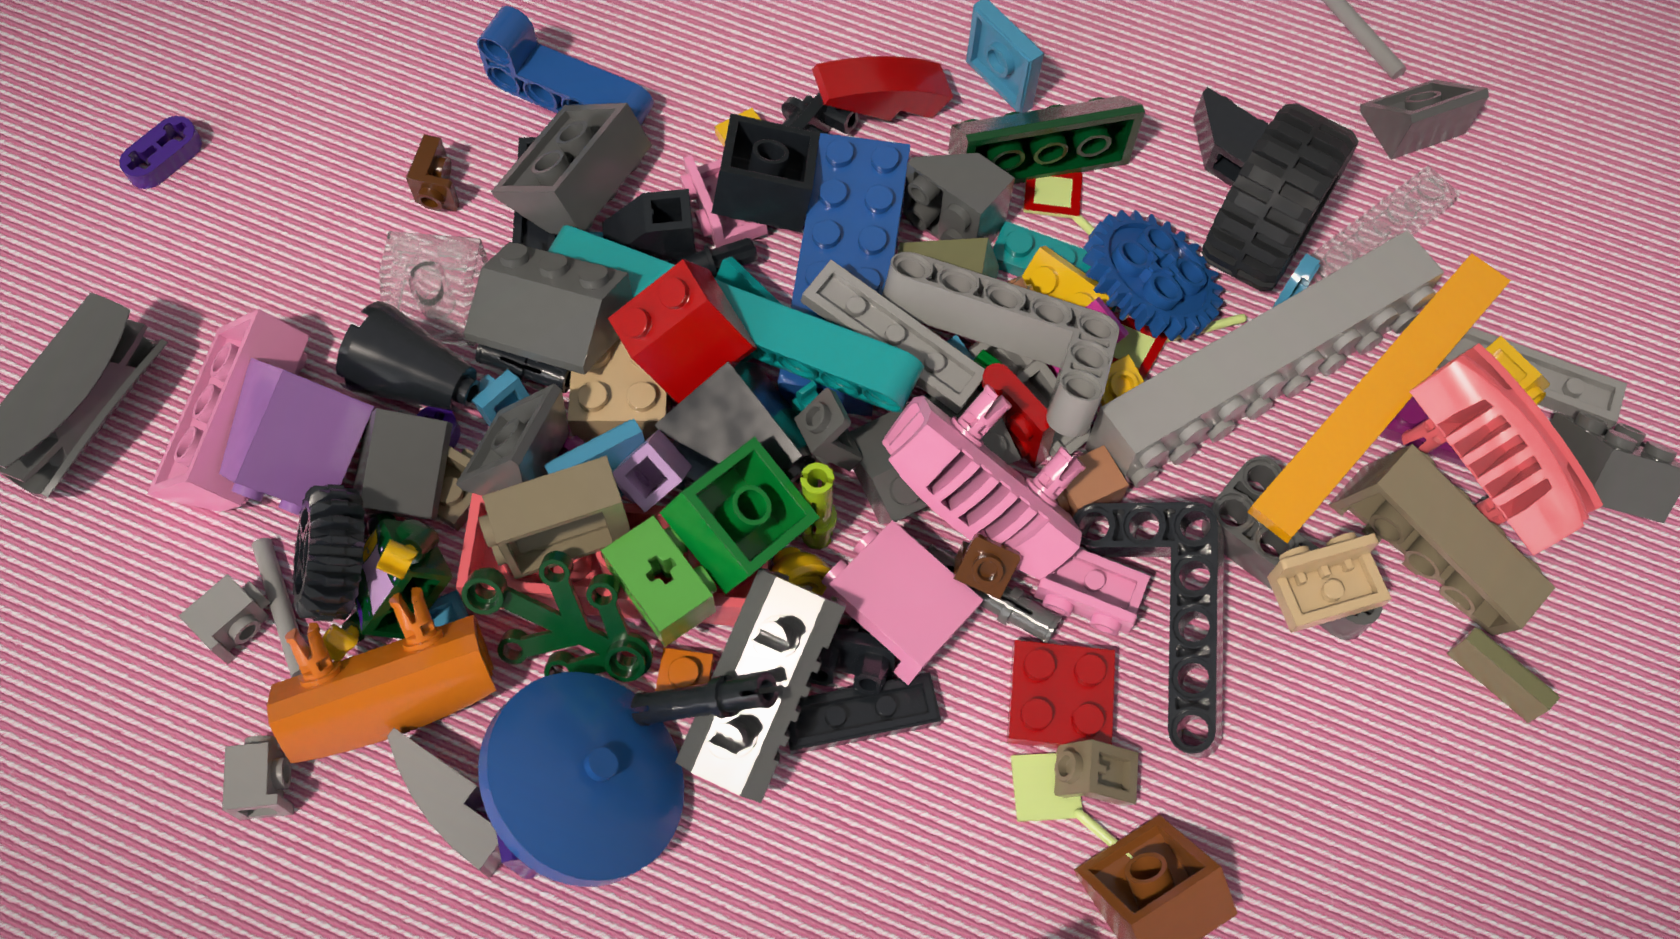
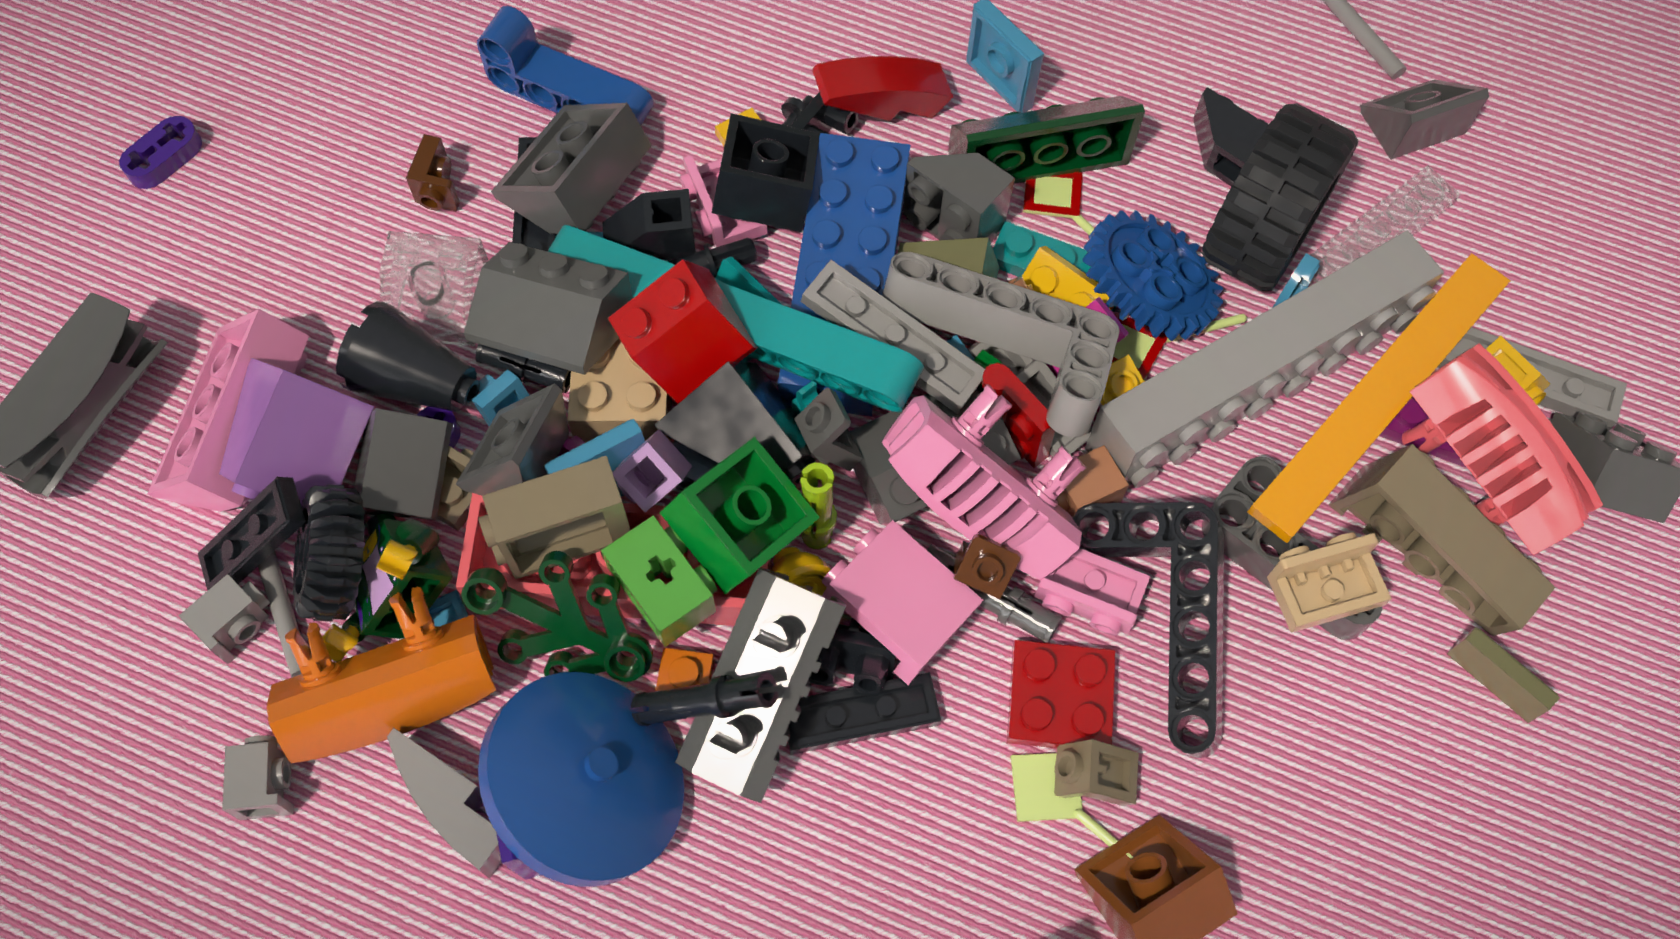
none -> black tile [198,476,306,591]

